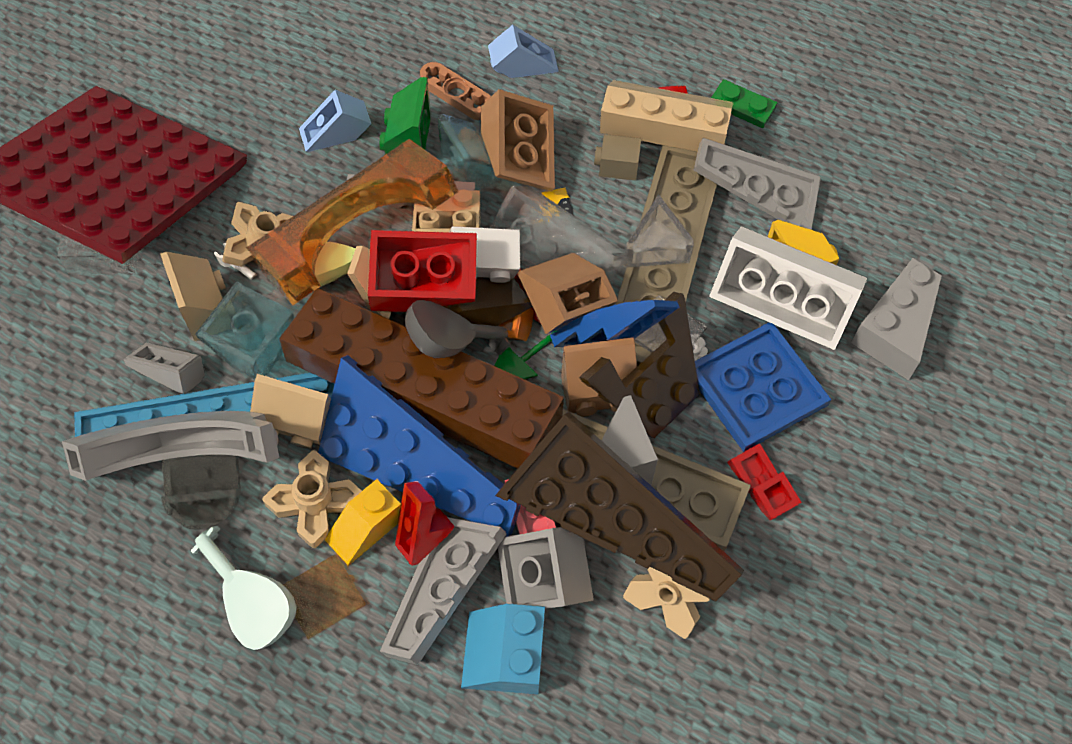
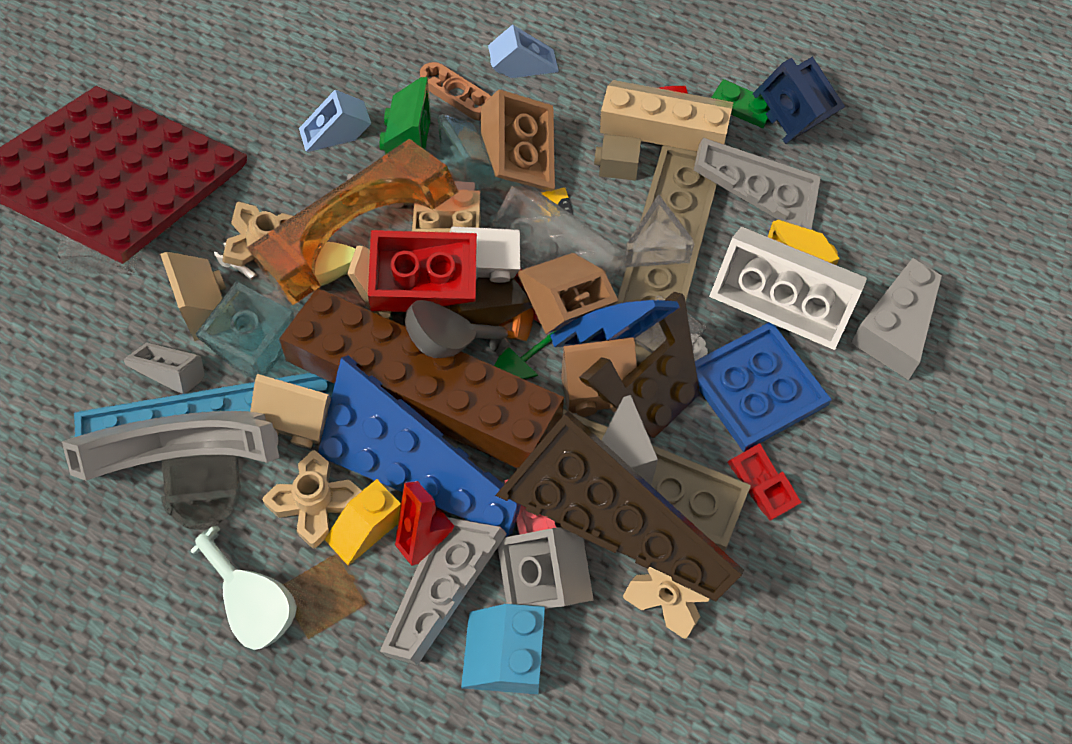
none -> dark blue bracket [752,56,845,144]

